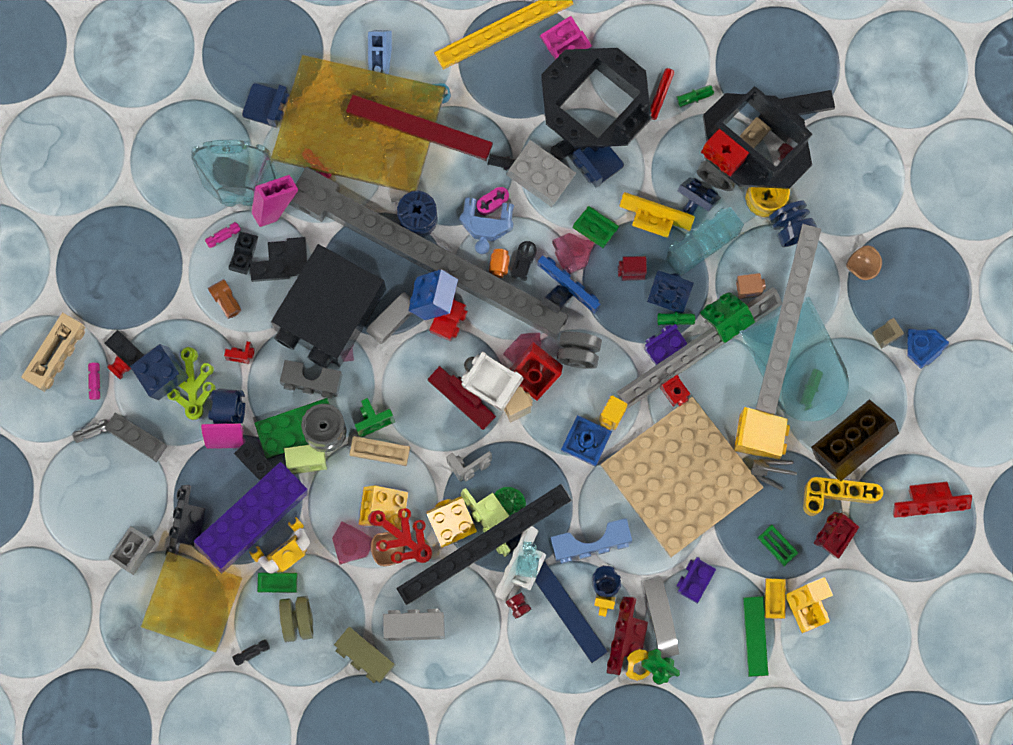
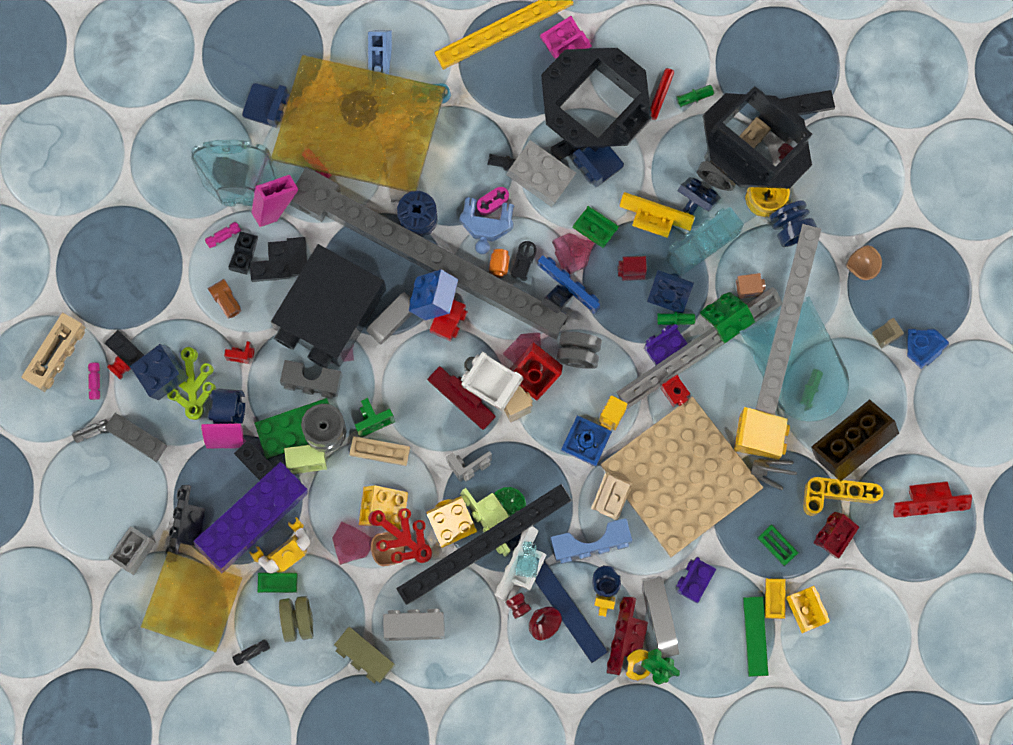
dark red tile [346,95,493,161] -> none
red brick [701,129,749,176] -> none
yellow brick [786,577,833,612] -> none
none -> dark red piece [529,607,562,641]
none -> tan plate [591,473,632,520]

